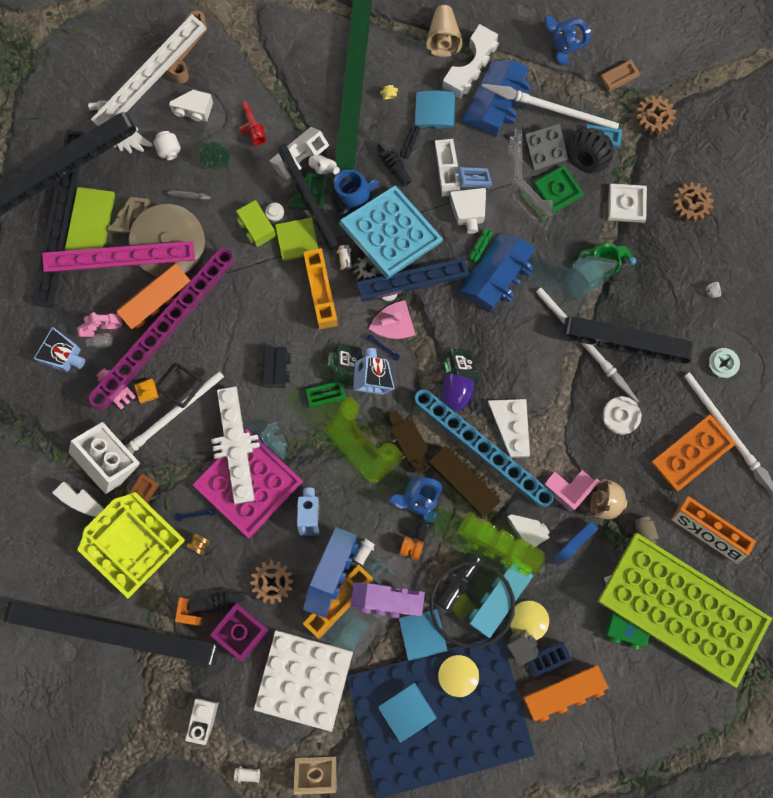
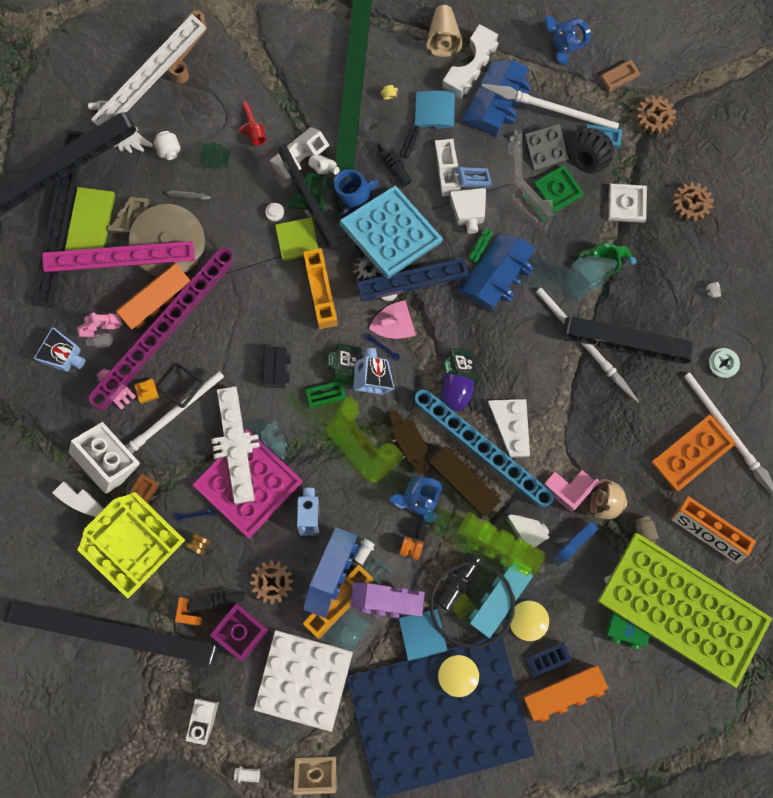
white slope [169,90,213,122] -> none
lime brick [236,200,276,247] -> none
white pin [337,245,352,270] -> none
dark azure slope [378,683,437,743] -> none
dark grey brick [507,630,539,666] -> none
white tile [602,396,642,435] -> none

